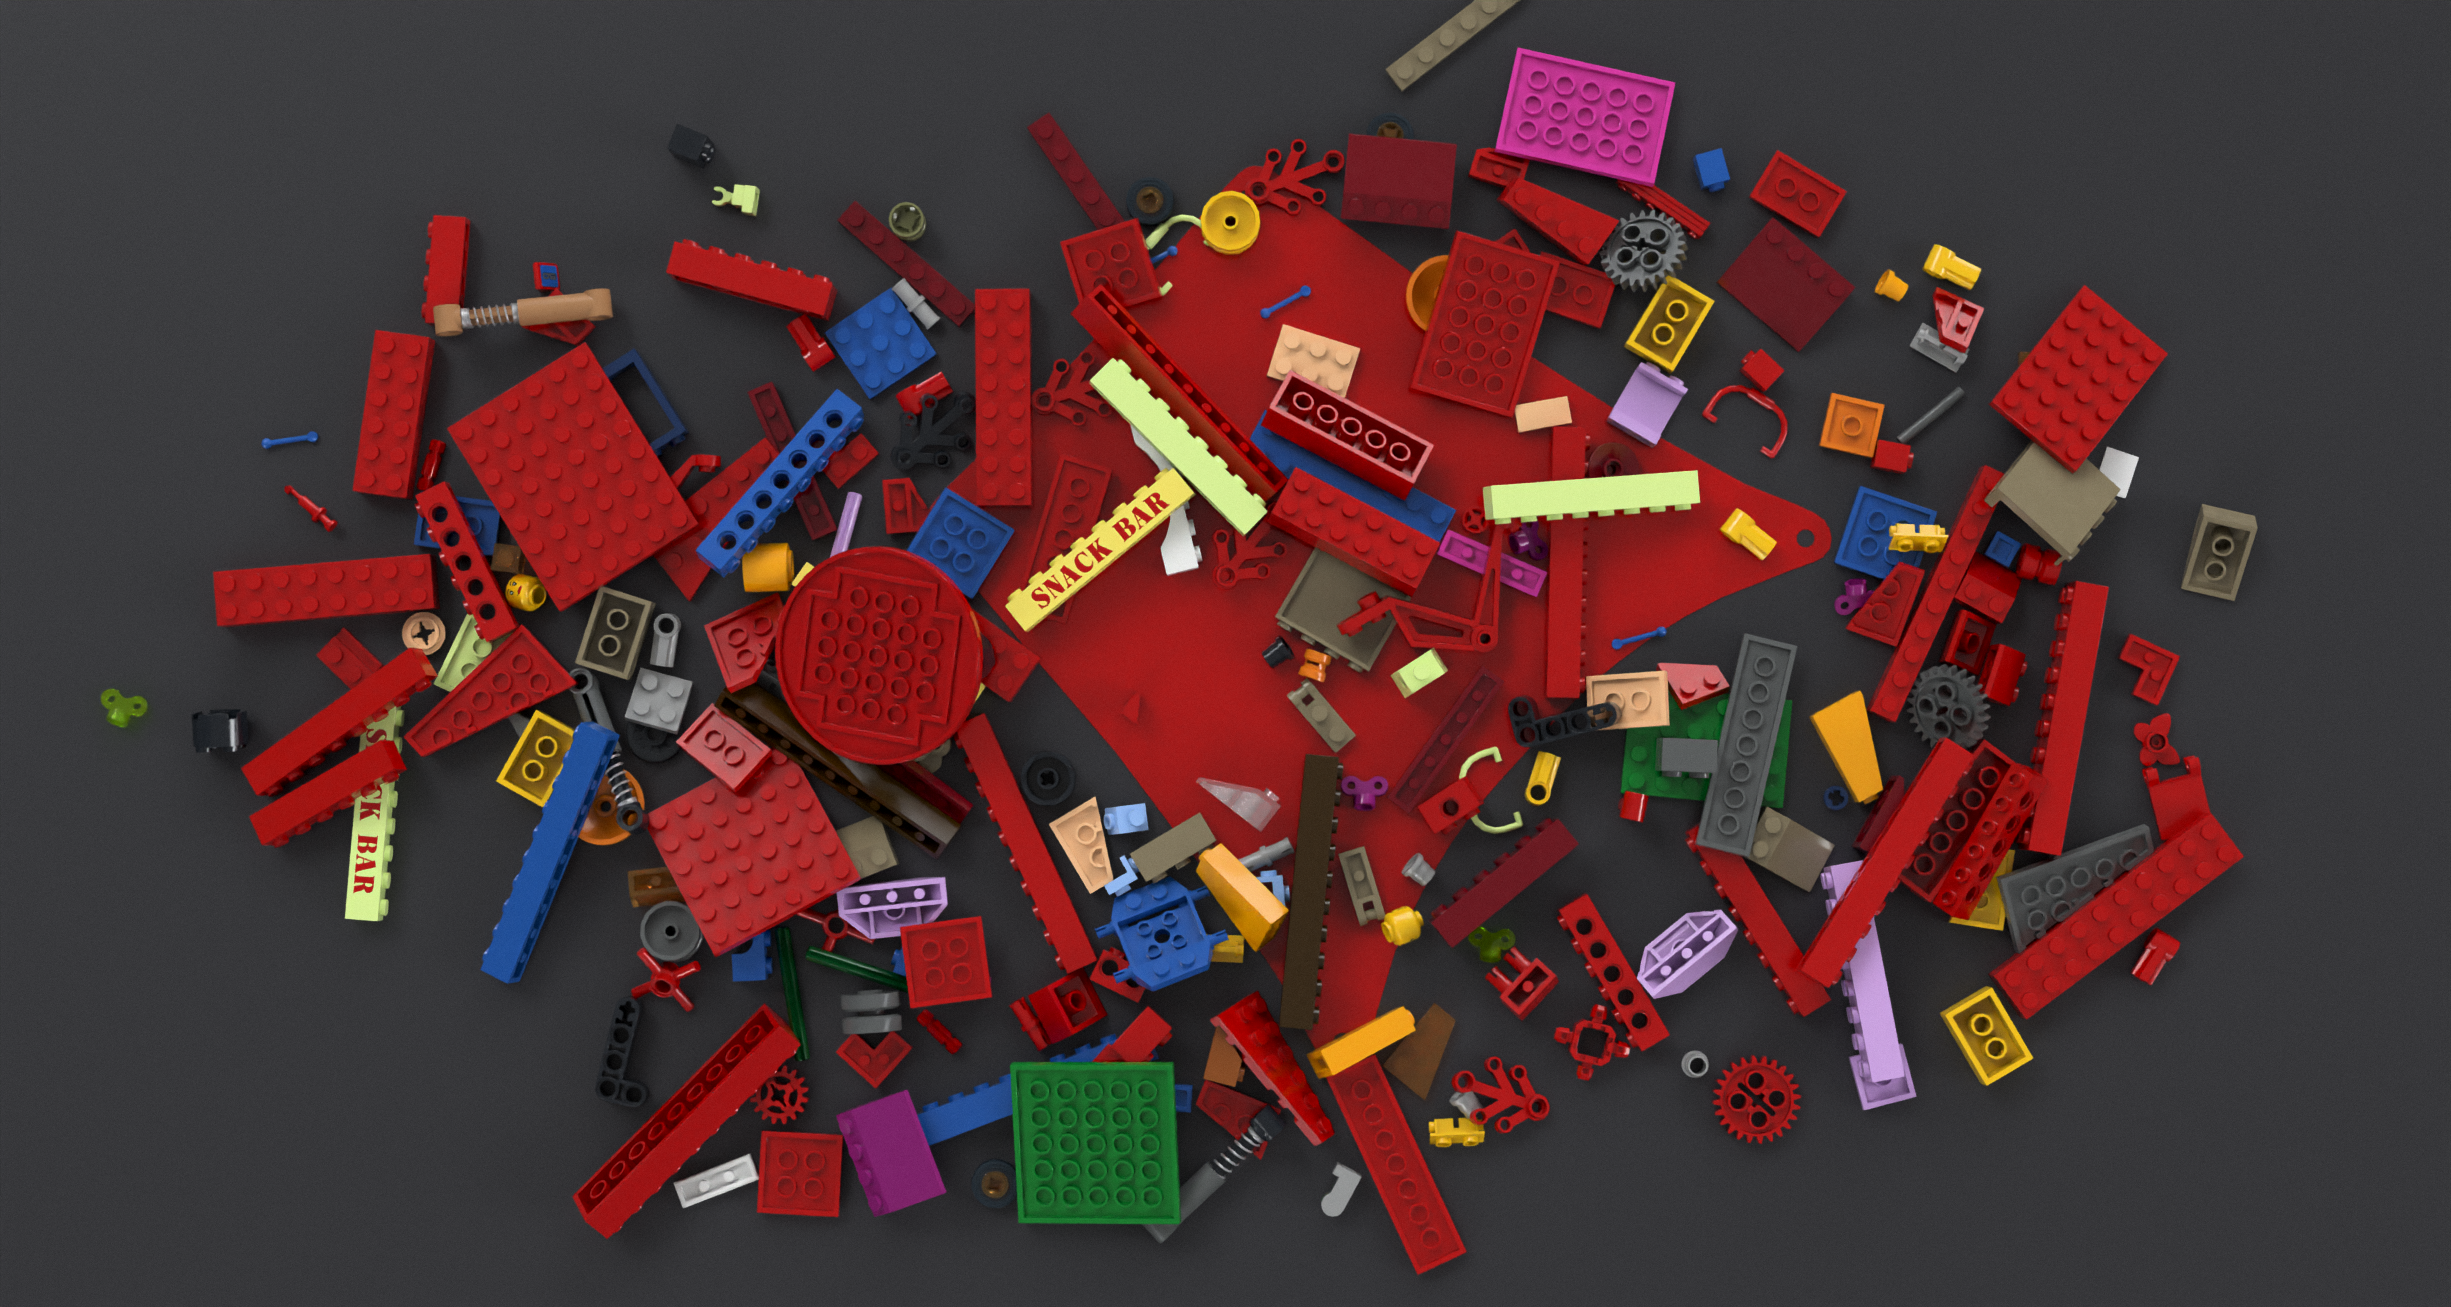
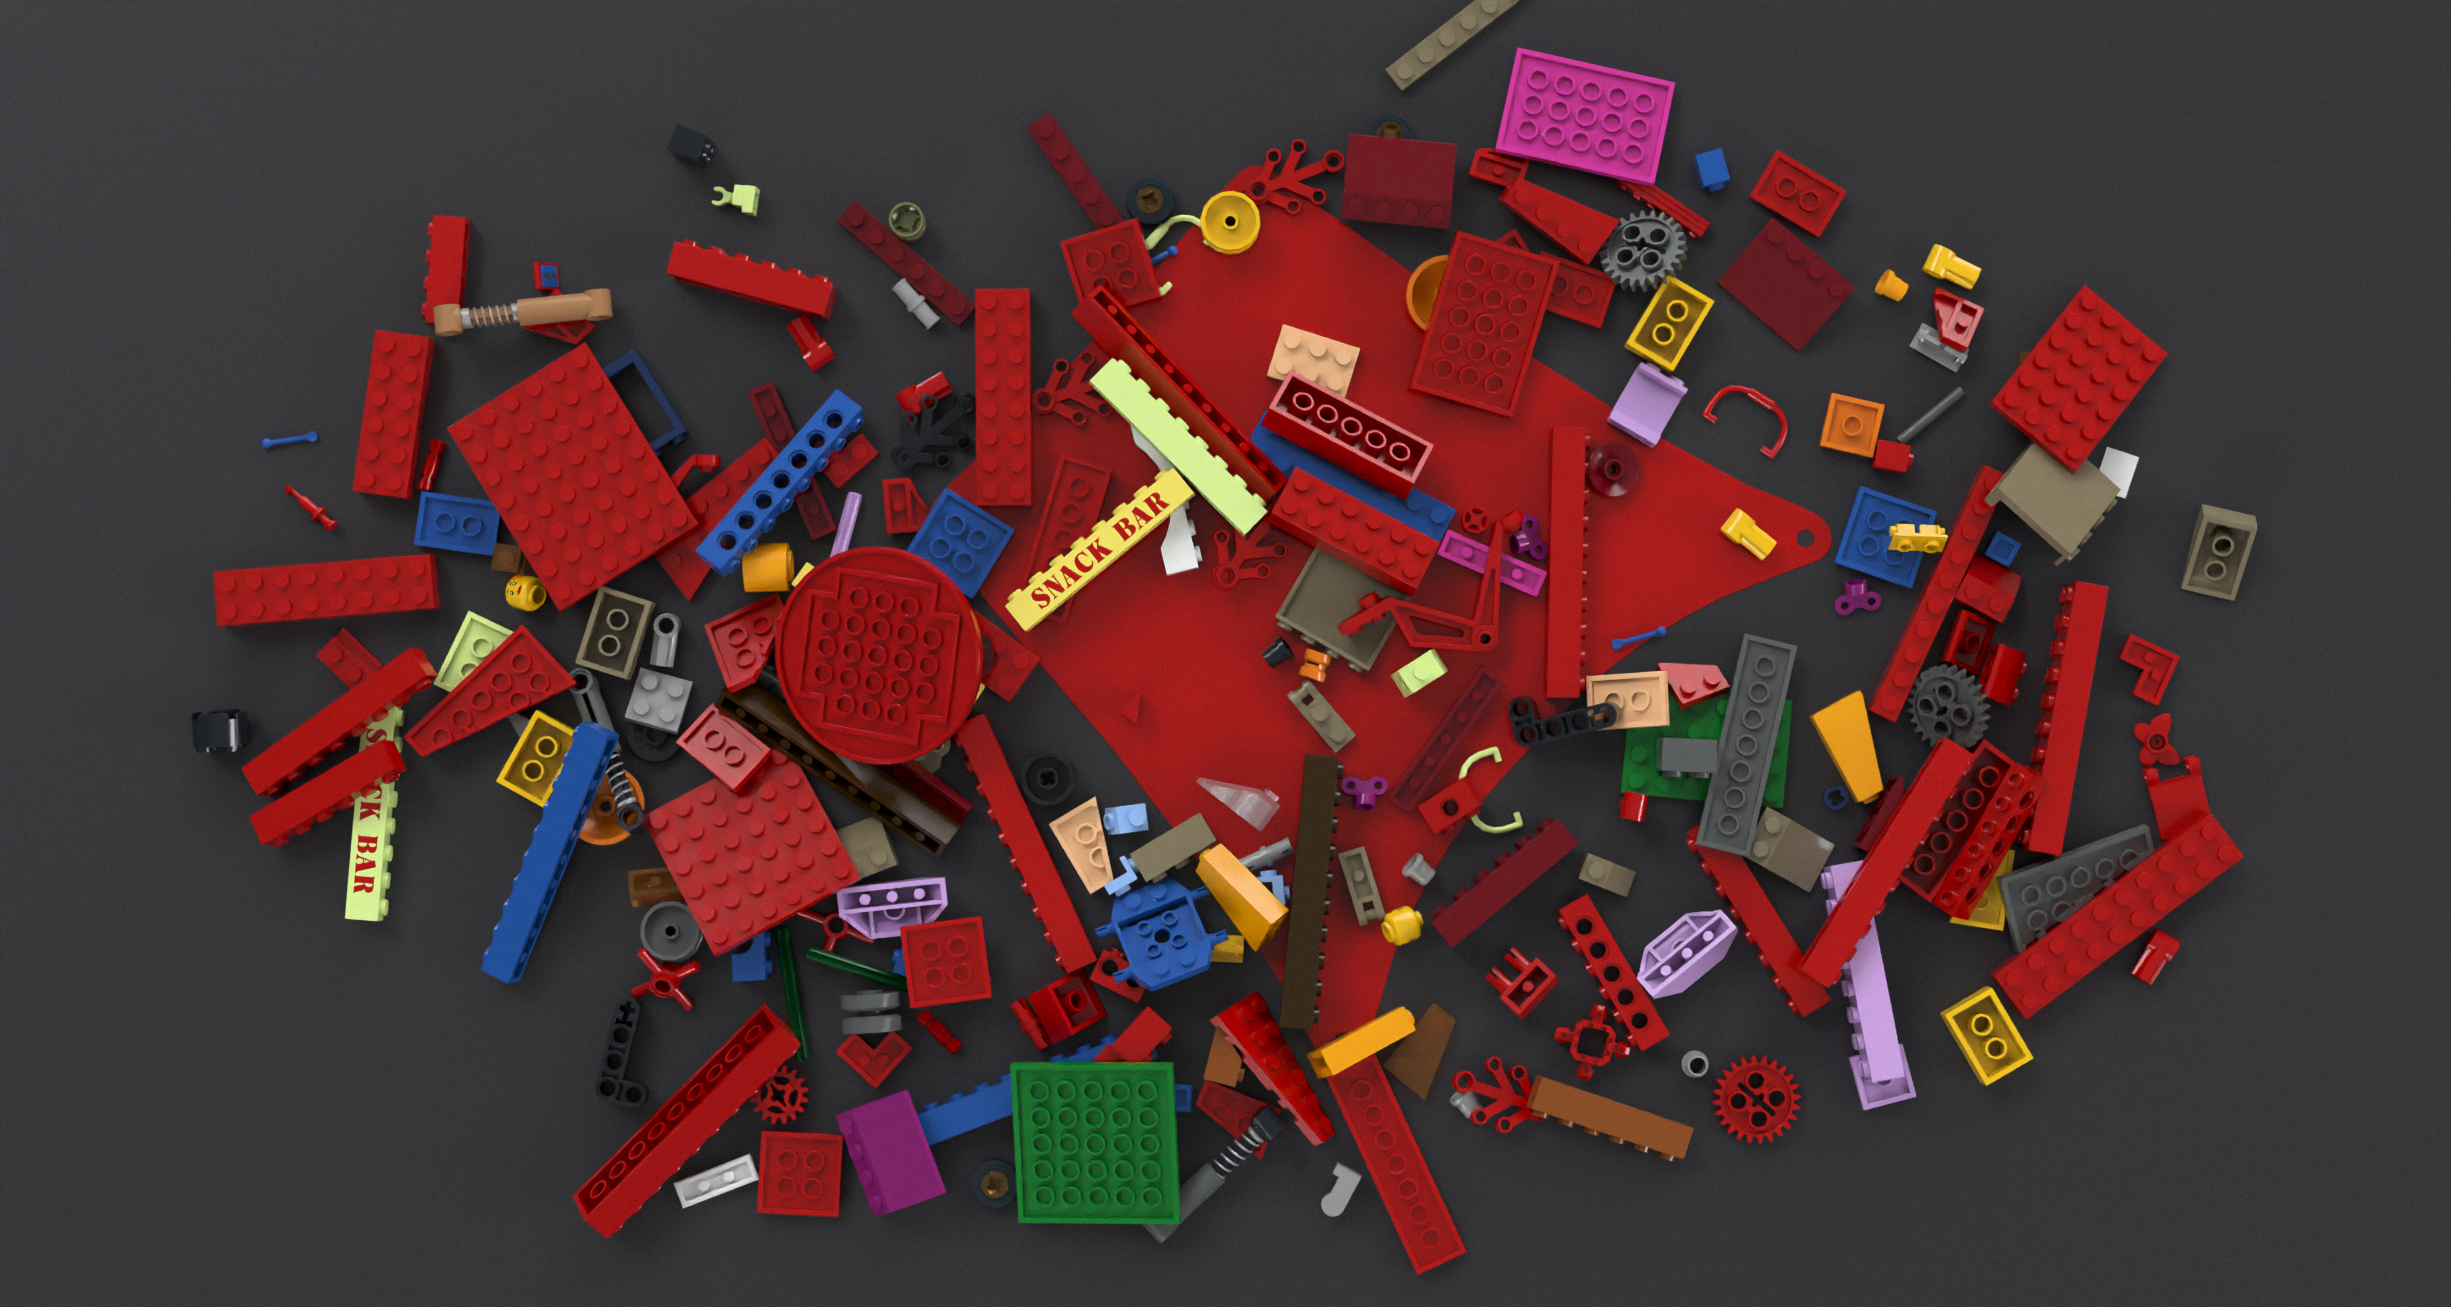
clear neon green piece [101,689,148,727] -> none
light nougat gear [402,612,446,655] -> none
red brick [415,481,520,643] -> none
blue plate [824,287,937,400] -> none
blue hinge [1260,286,1311,318] -> none
yellow hinge [1429,1117,1485,1147] -> none
clear neon green piece [1468,926,1516,963] -> none
yellowish green brick [1483,470,1700,525] -> none
light nougat tile [1514,396,1572,433] -> none
yellow piece [1525,751,1561,806] -> none
red brick [1739,349,1785,393] -> none
red wing [1845,561,1925,647] -> none
red wheel [2015,543,2062,586] -> none
none -> dark orange brick [1526,1075,1694,1161]
none -> dark tan slope [1576,852,1636,898]

